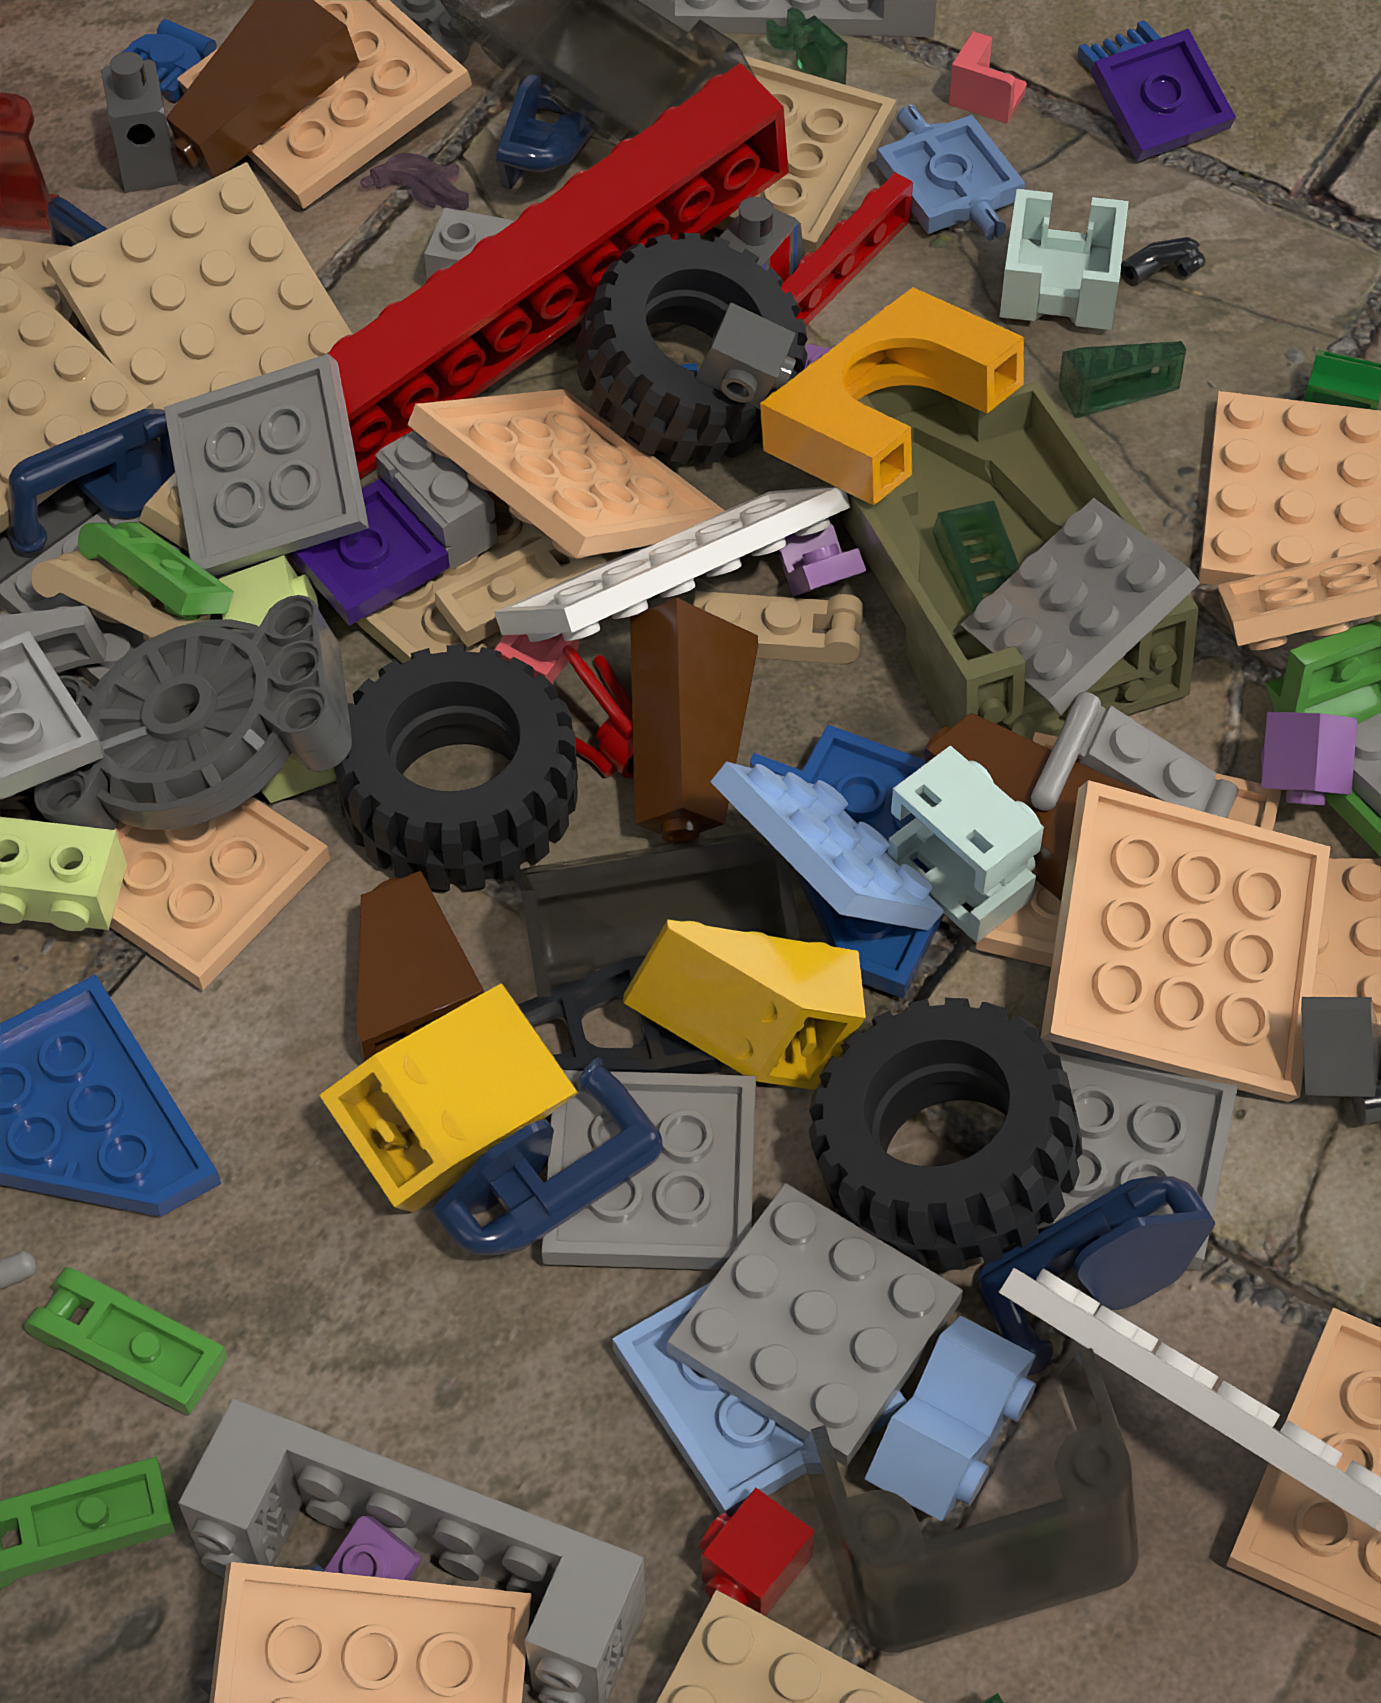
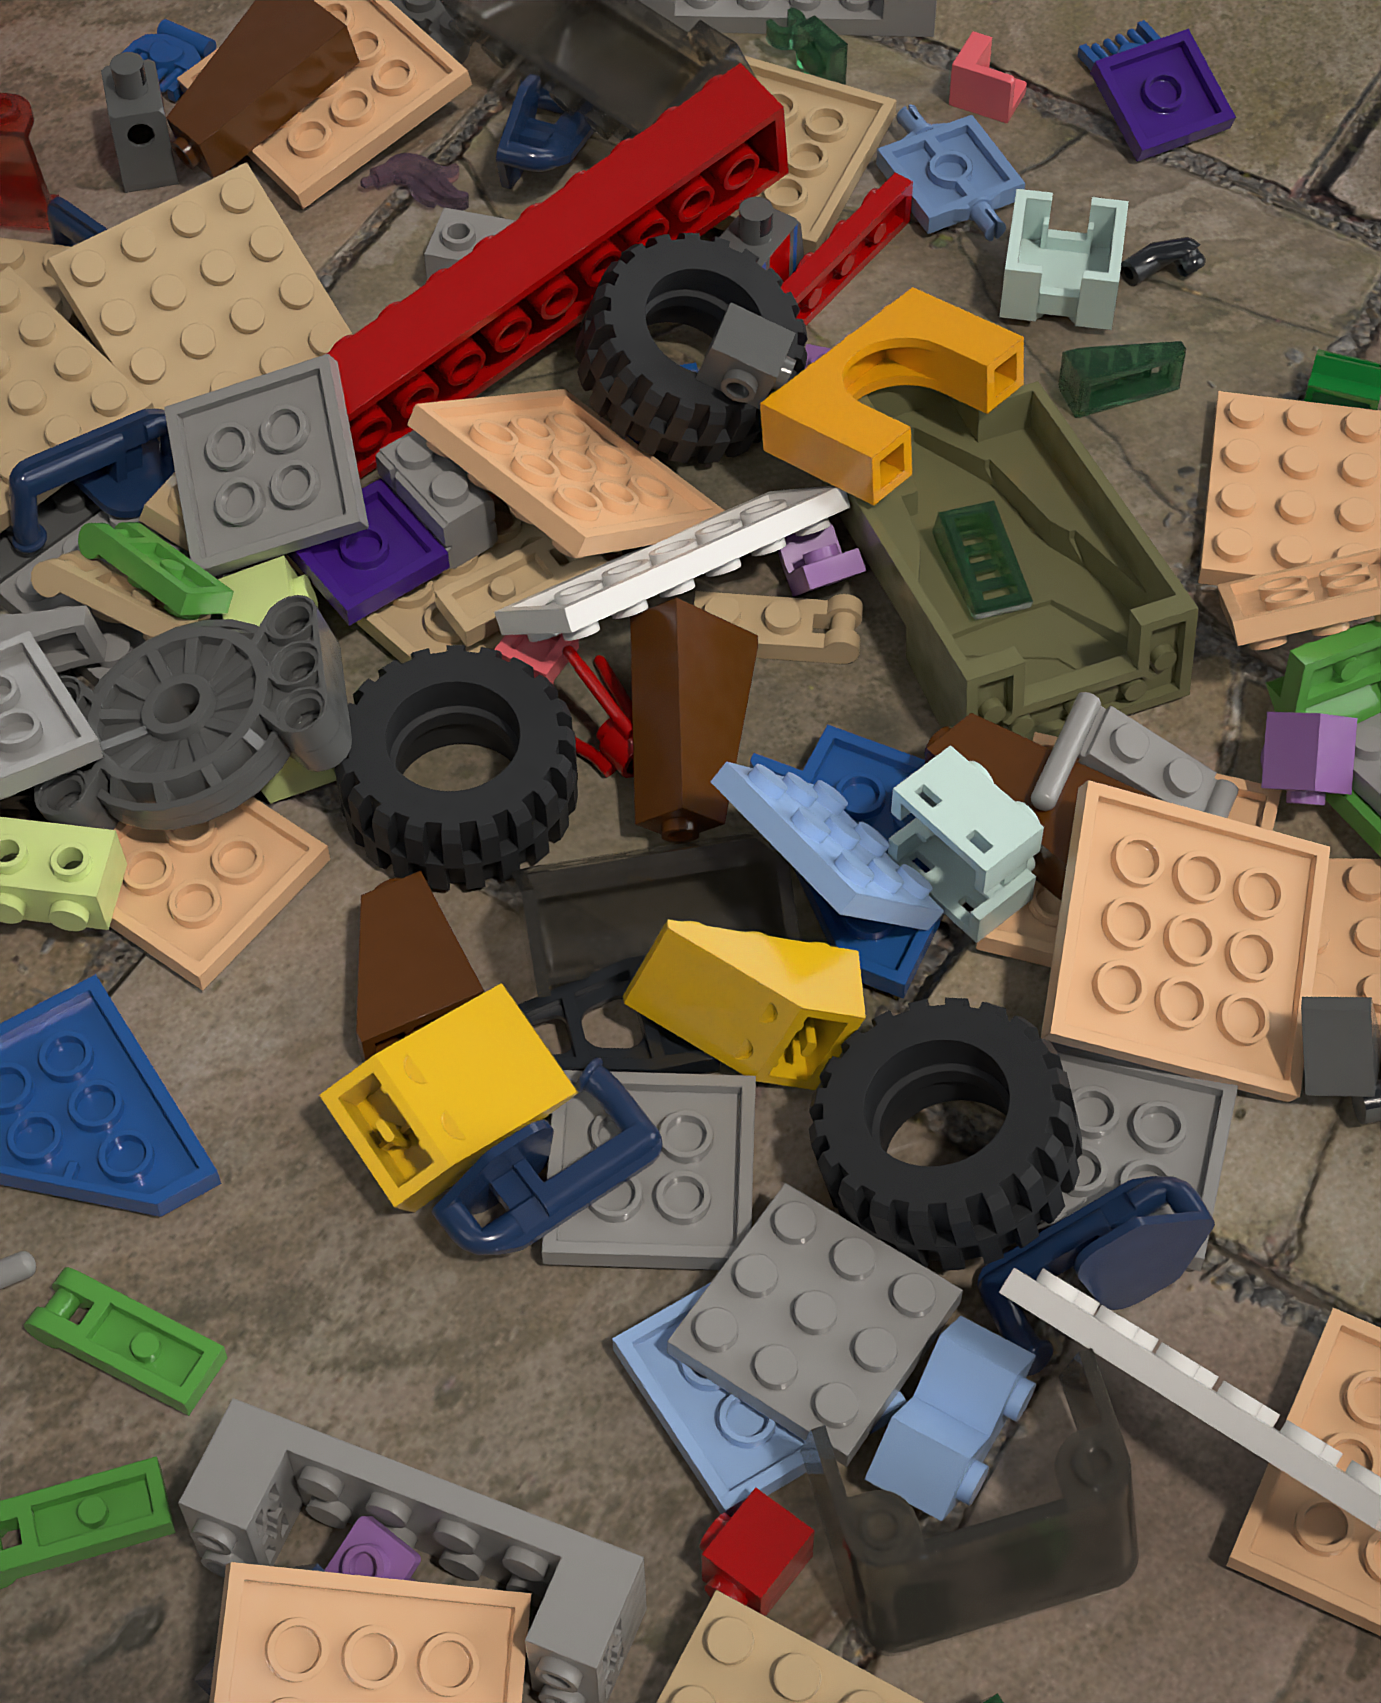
light grey plate [960,498,1200,715] -> none

